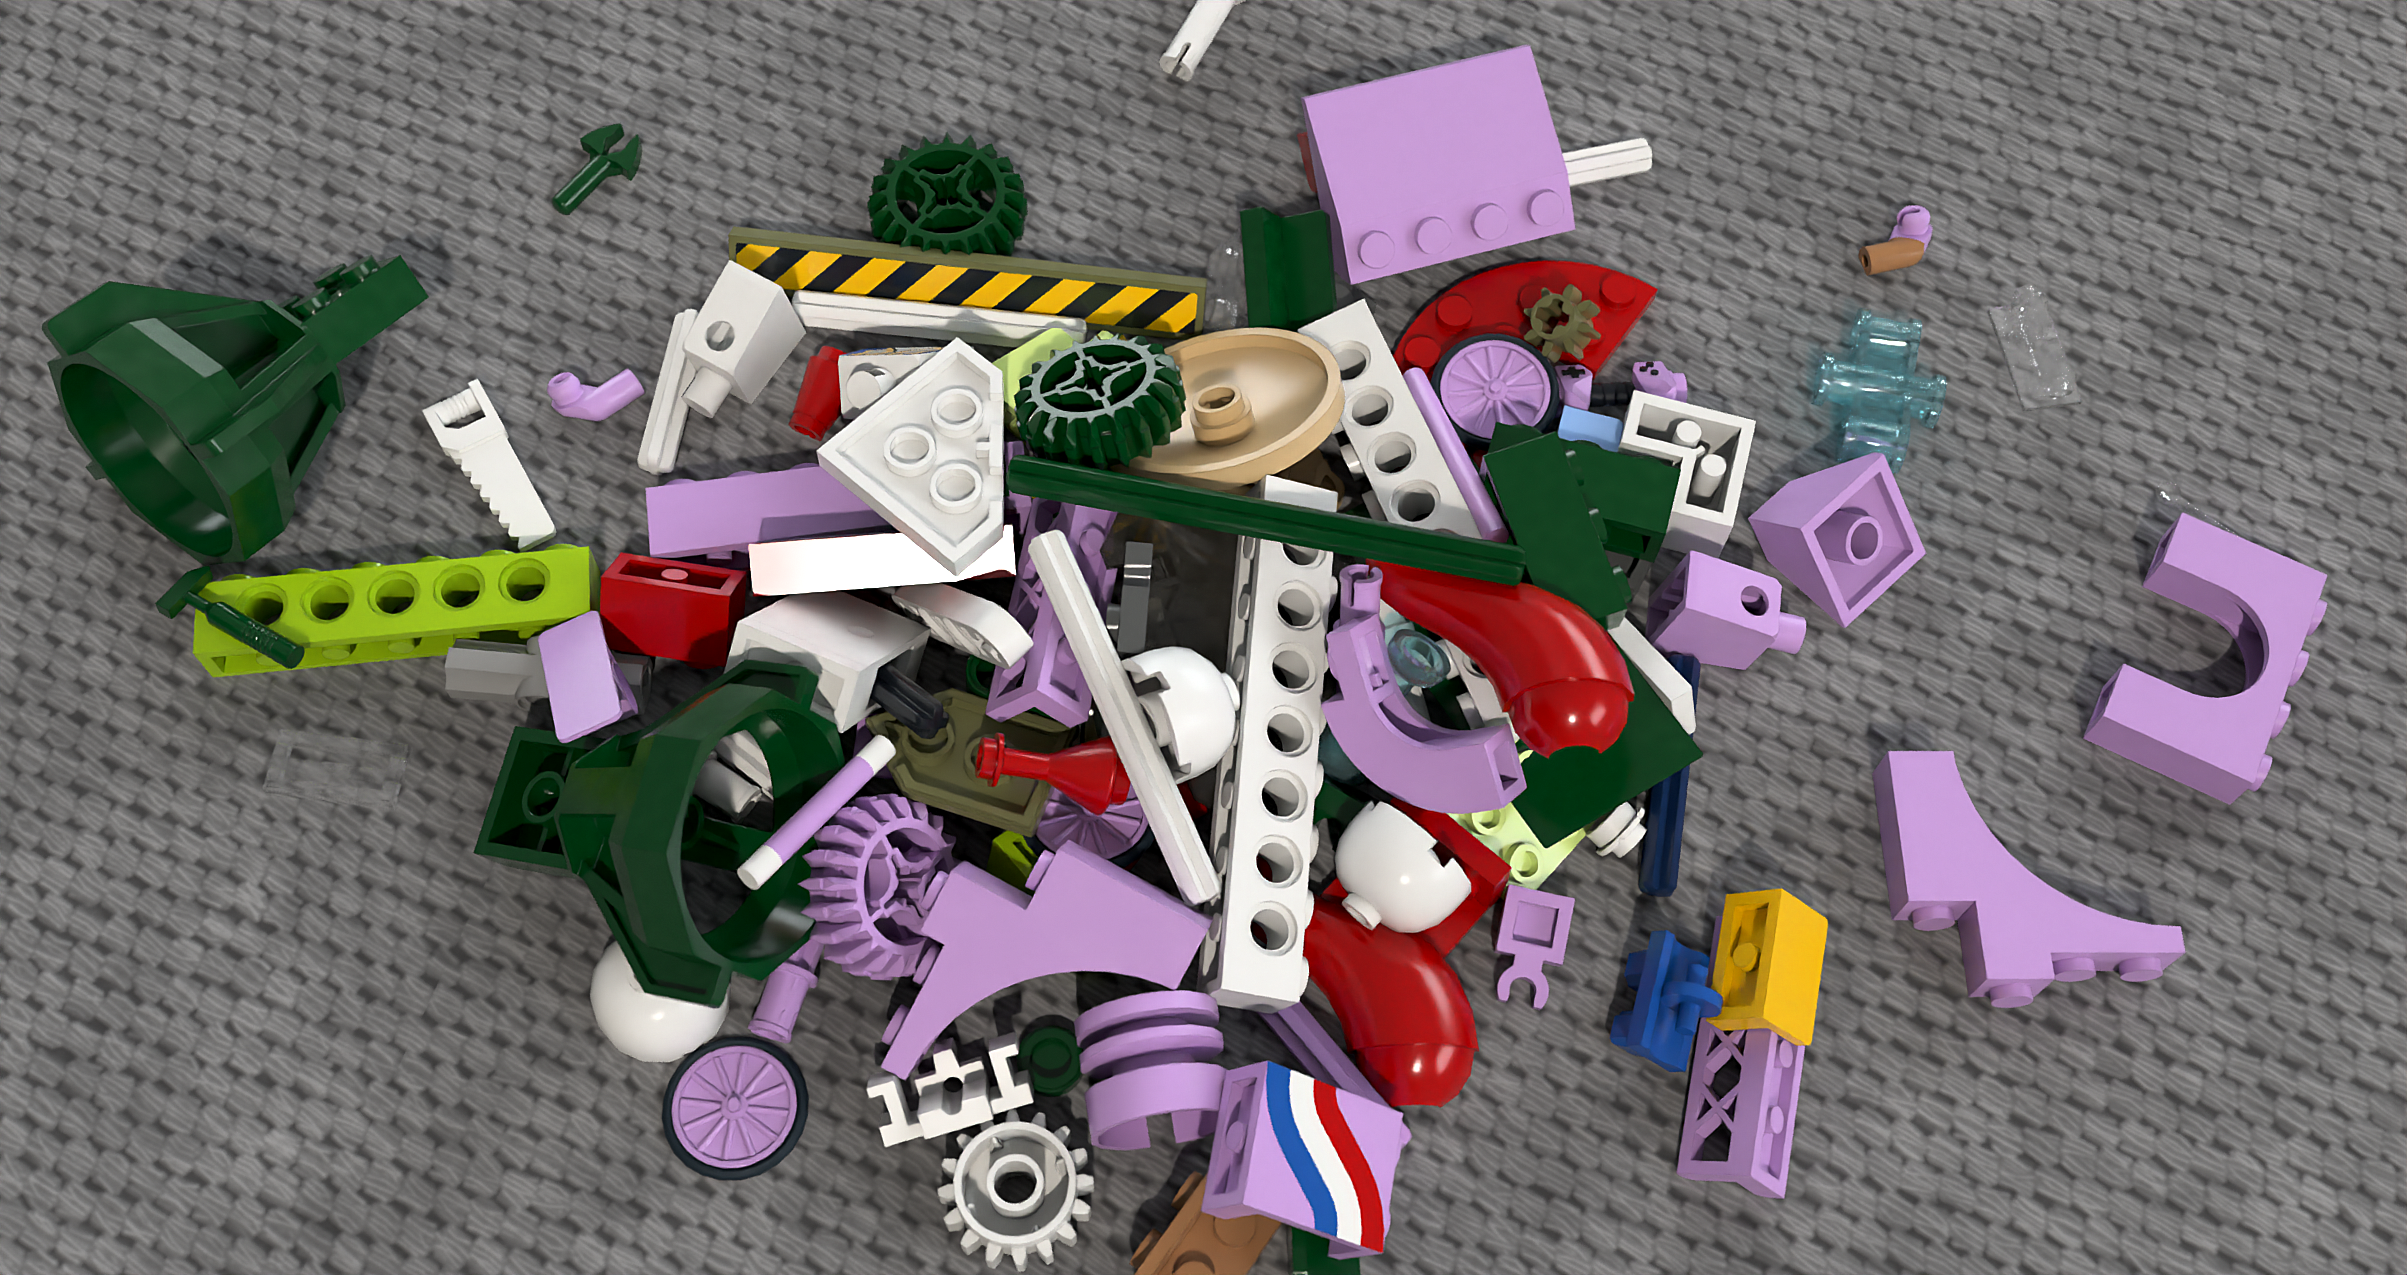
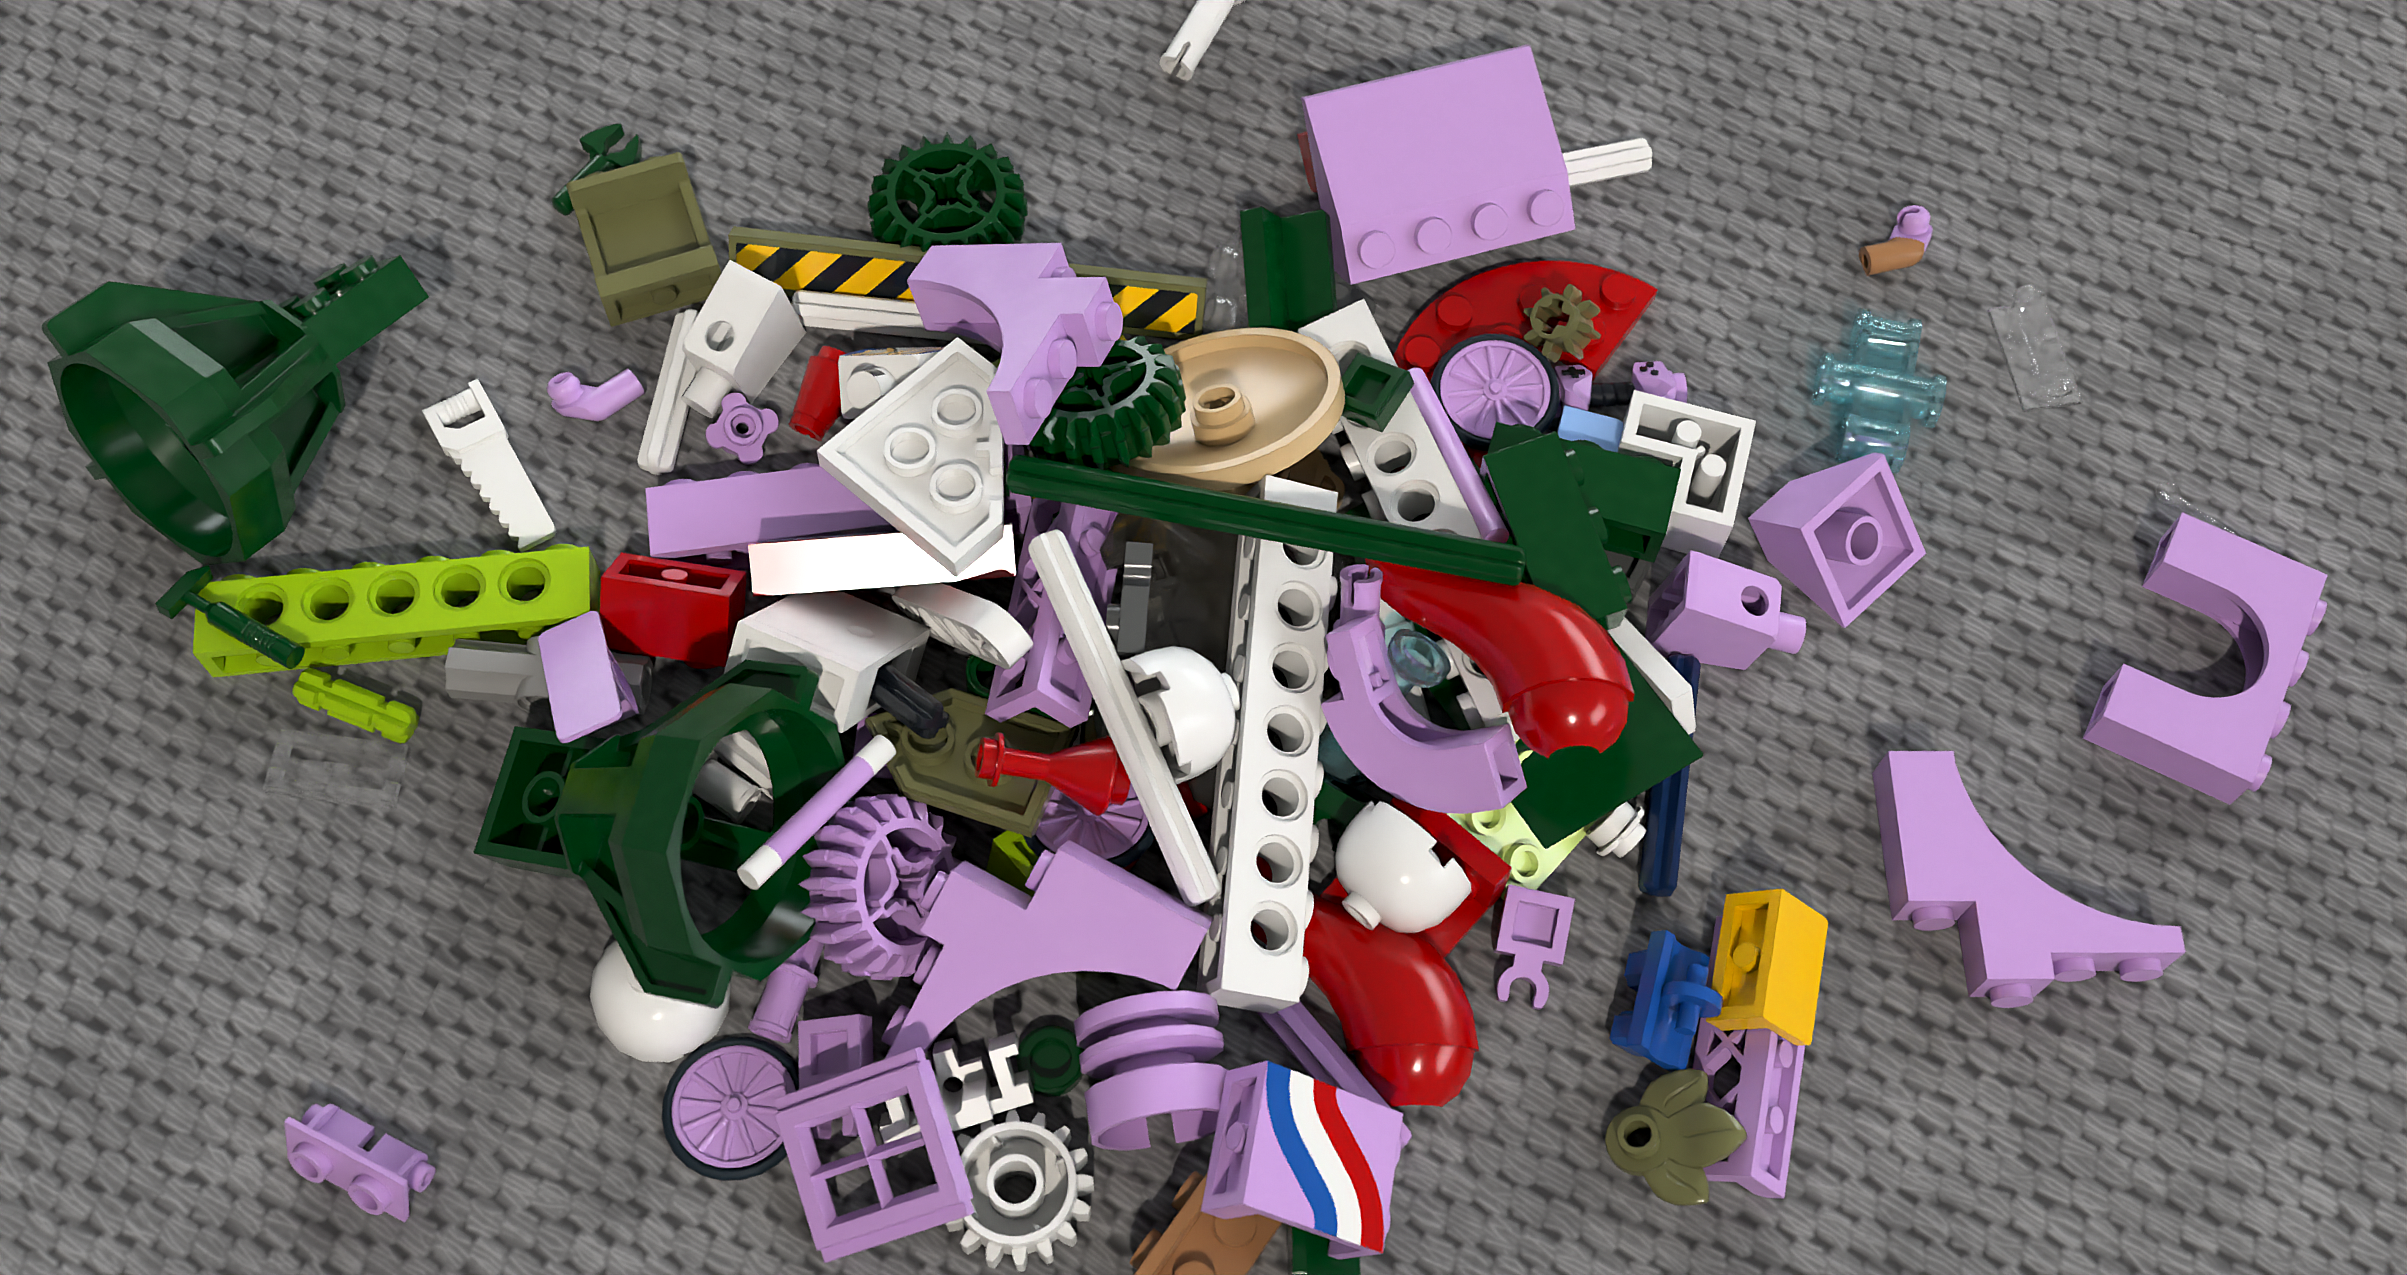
none -> lavender hinge [284,1104,435,1222]
none -> lime axle [292,668,420,744]
none -> olive panel [566,152,721,327]
none -> lavender plate [705,393,779,465]
none -> lavender piece [774,1047,975,1263]
none -> lavender plate [798,1014,873,1140]
none -> lavender arch [907,243,1123,445]
none -> dark green tile [1341,352,1415,432]
none -> olive plate [1605,1069,1747,1206]

